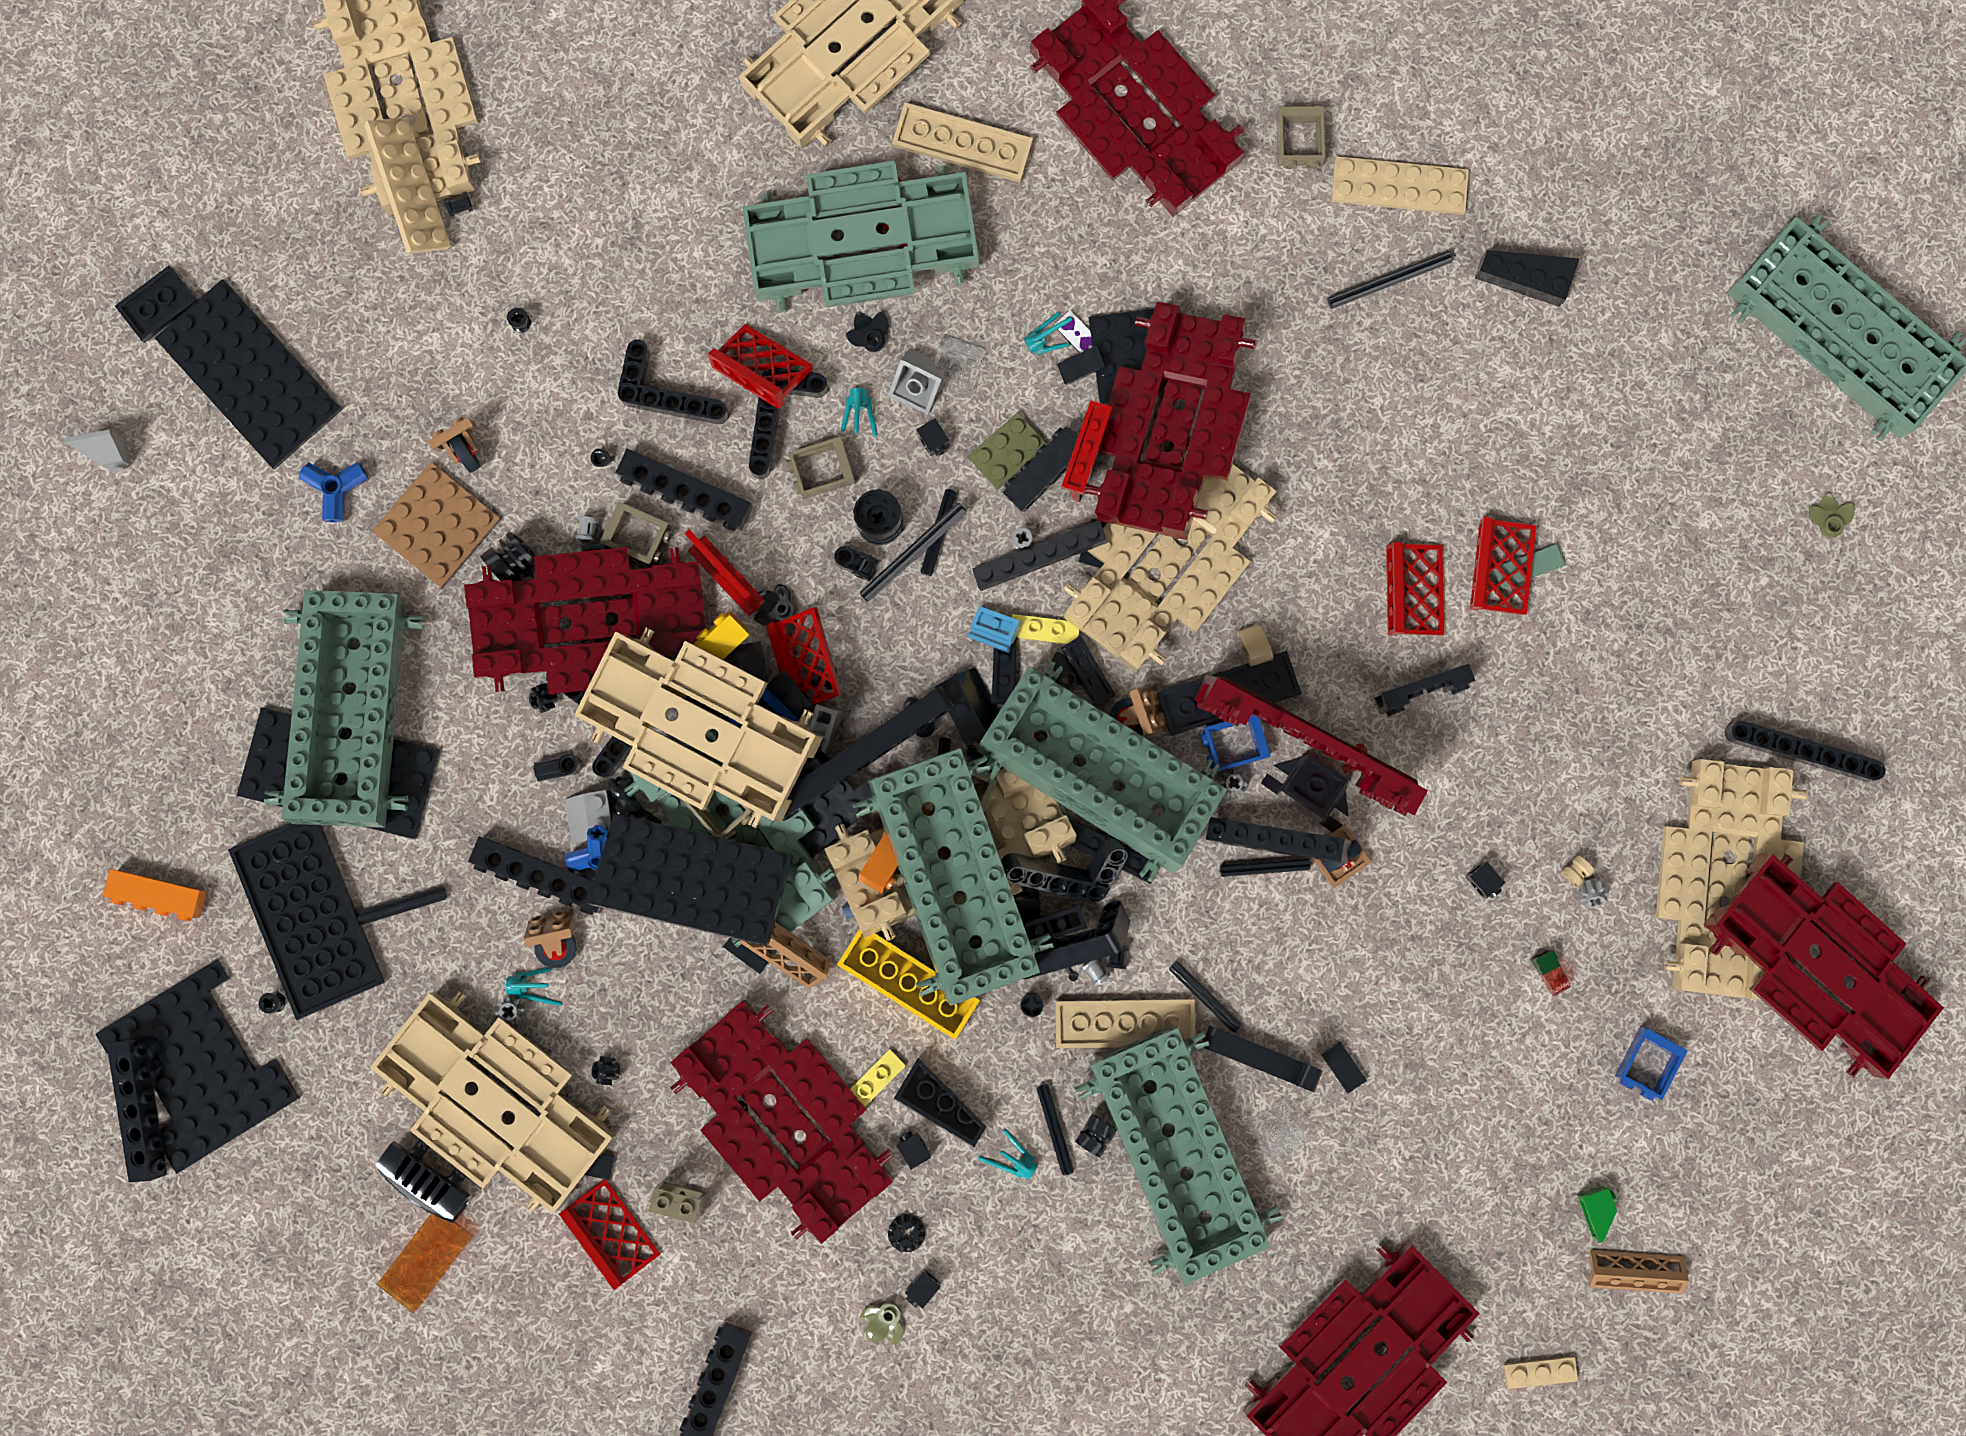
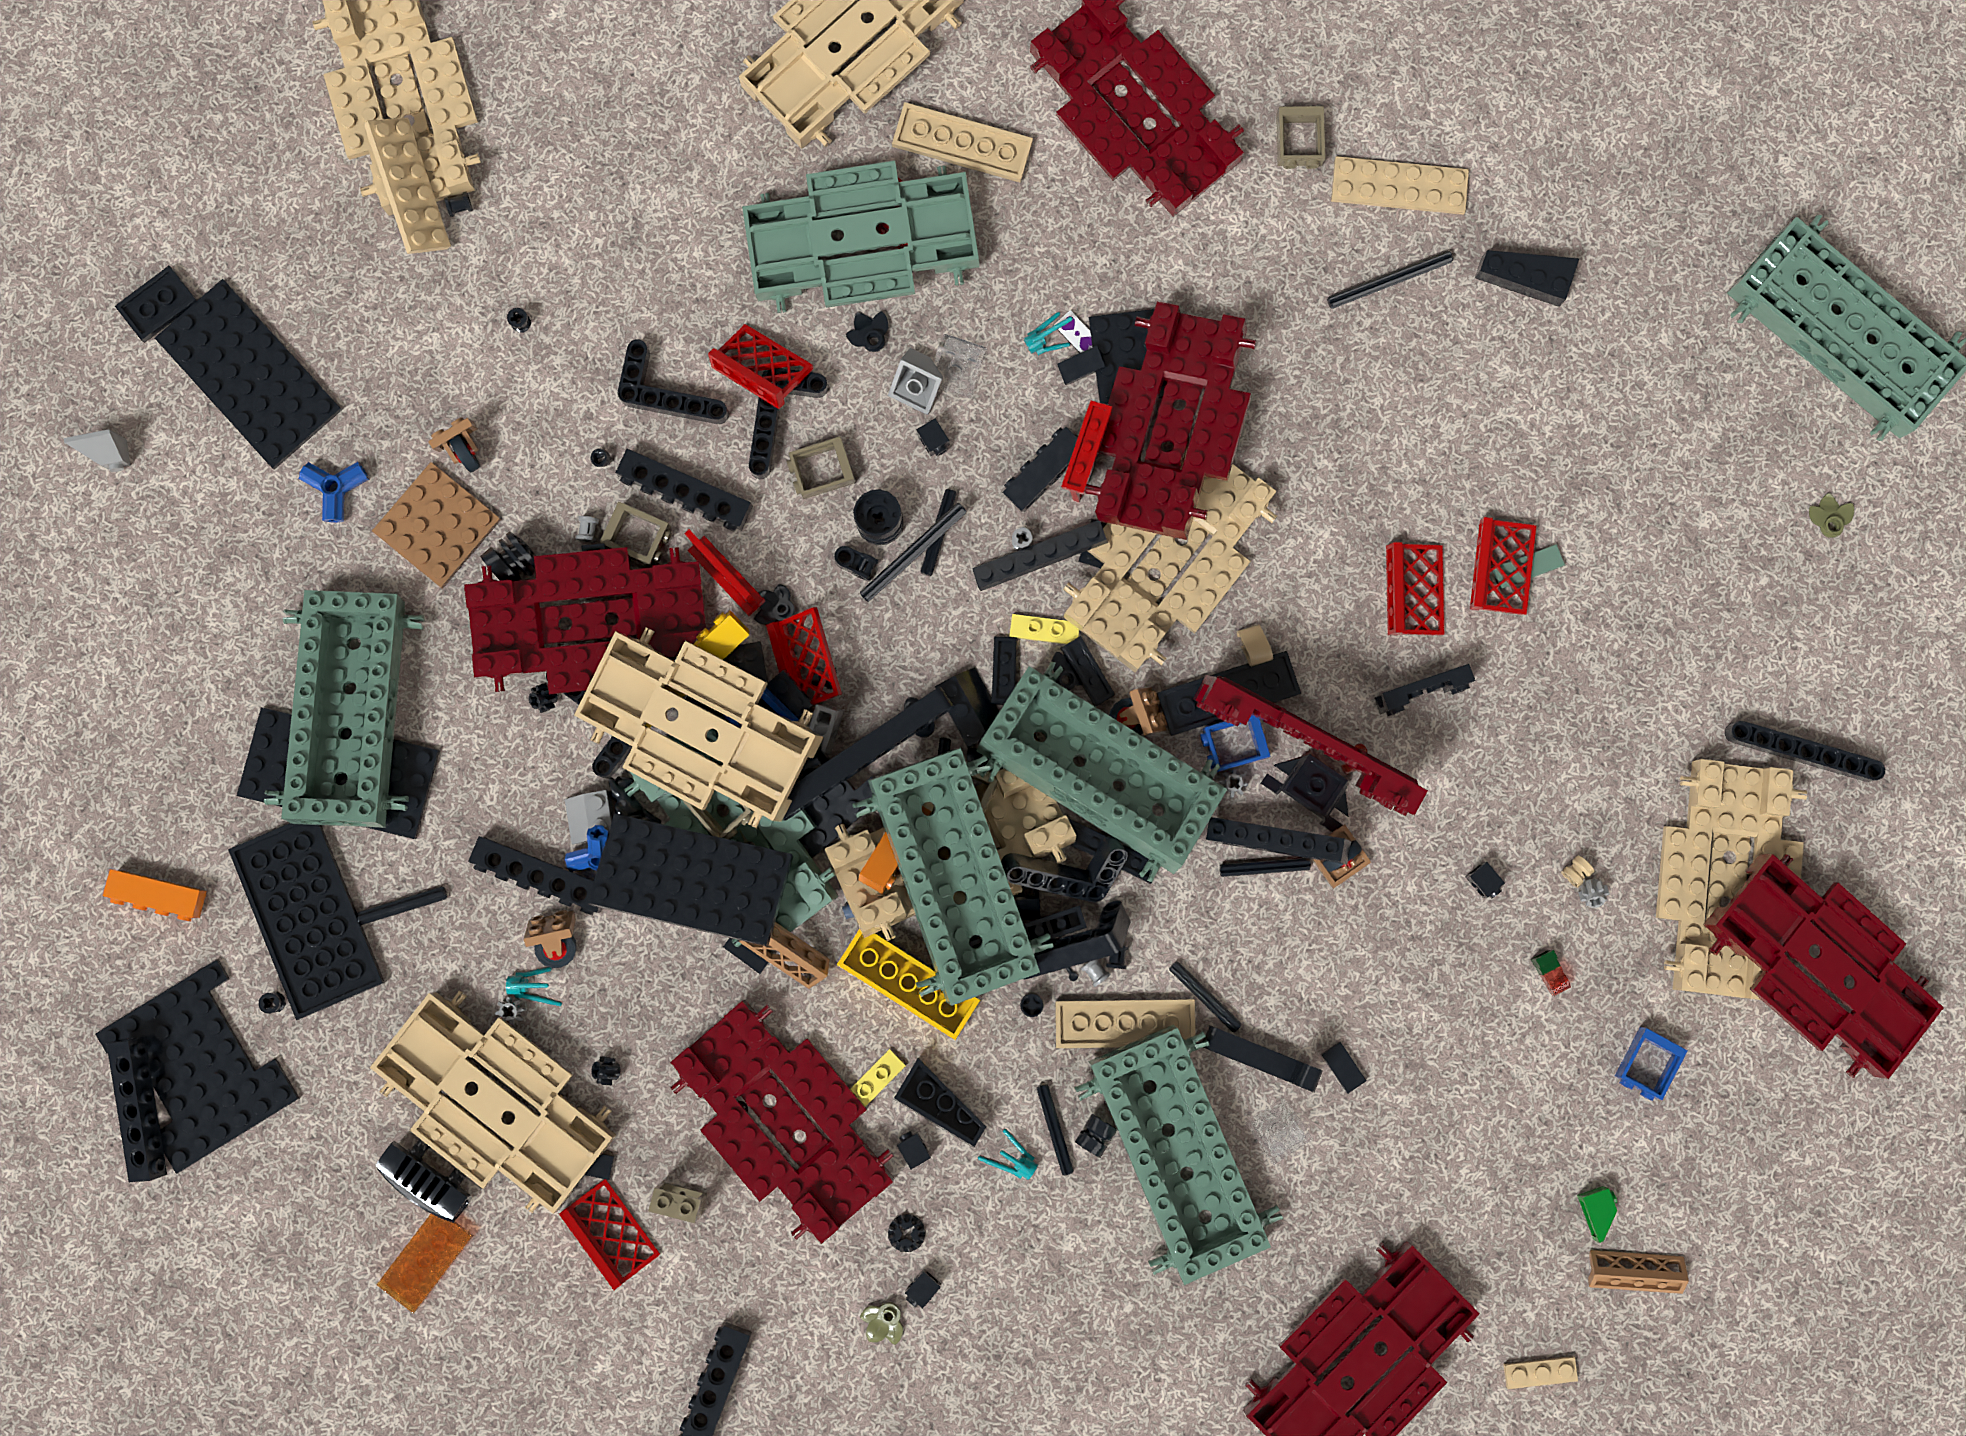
black piece [533,754,583,782] -> none
teal plant [841,388,877,437] -> none
dark azure plate [966,606,1022,653] -> none
olive plate [967,412,1047,491] -> none

